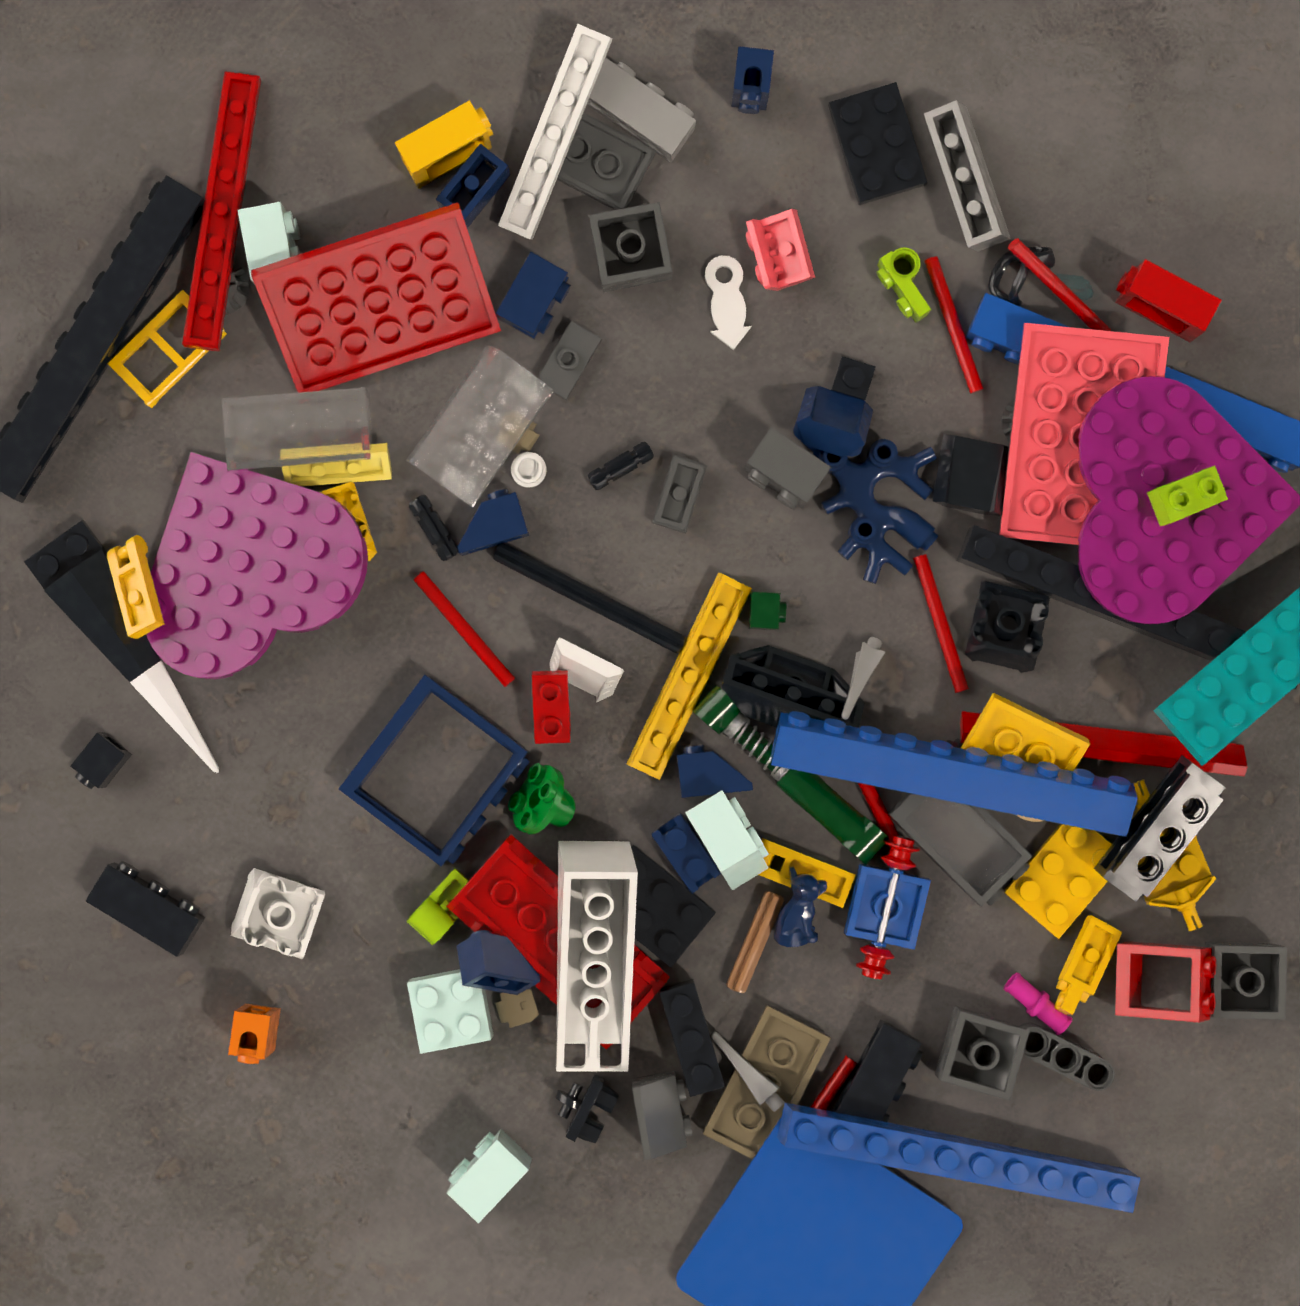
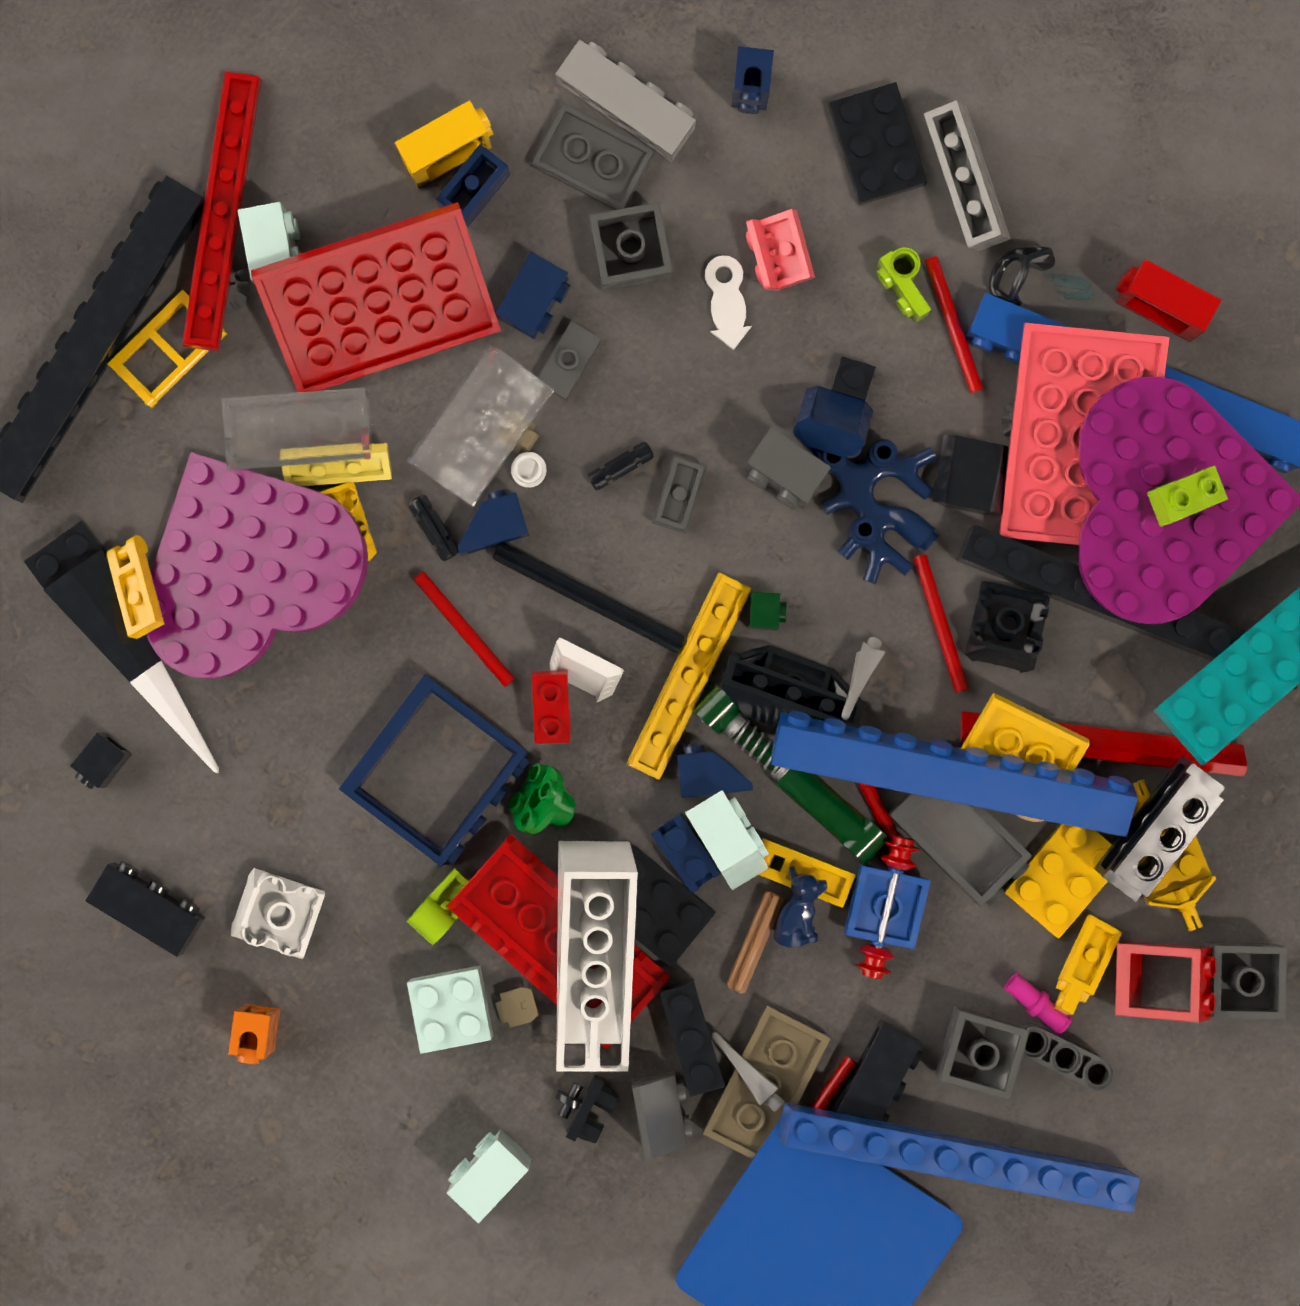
dark blue slope [457,930,540,995] -> none
white plate [498,24,613,239] -> none
red bar [1008,238,1111,331] -> none

